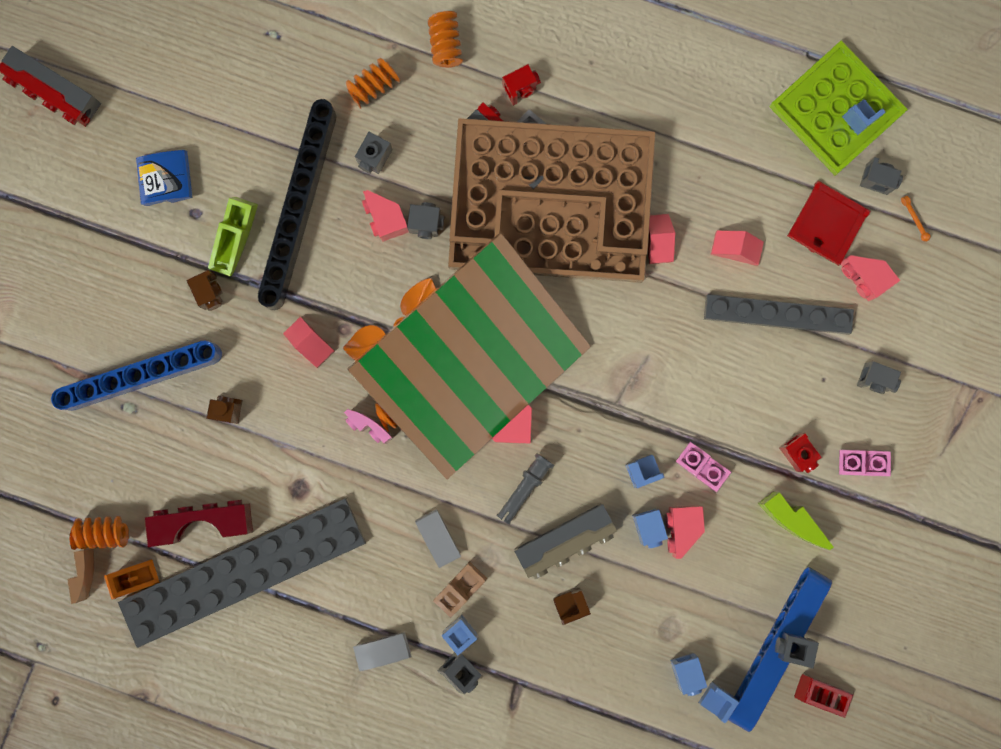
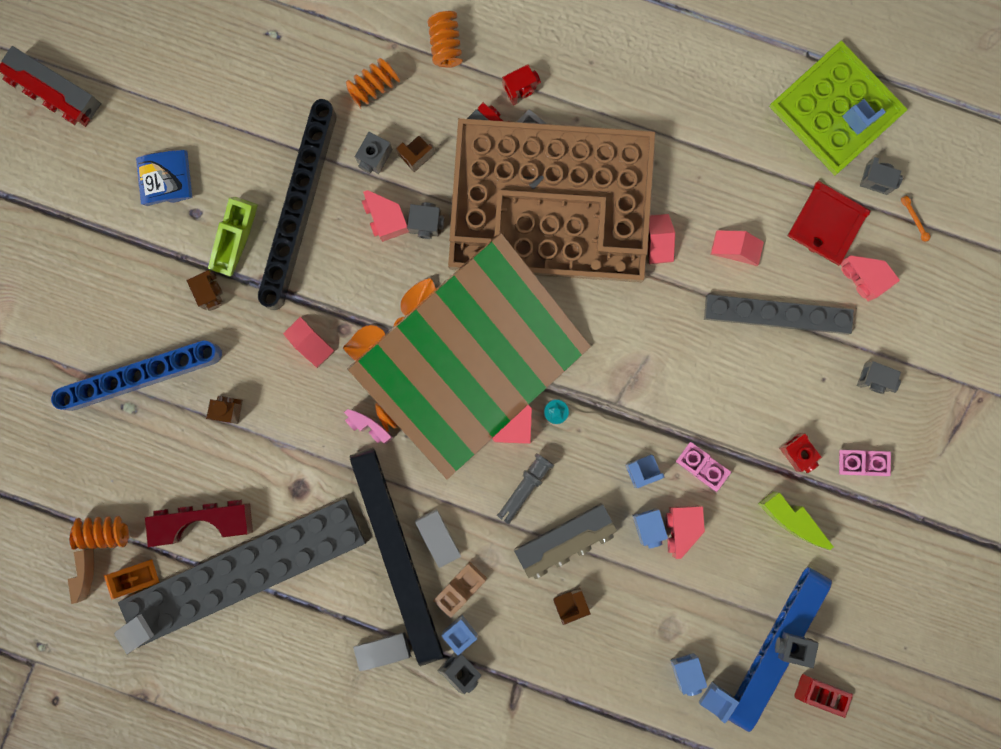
none -> light grey slope [114,614,154,654]
none -> black beam [349,447,444,667]
none -> reddish brown panel [396,136,435,172]
none -> teal tile [544,400,569,424]

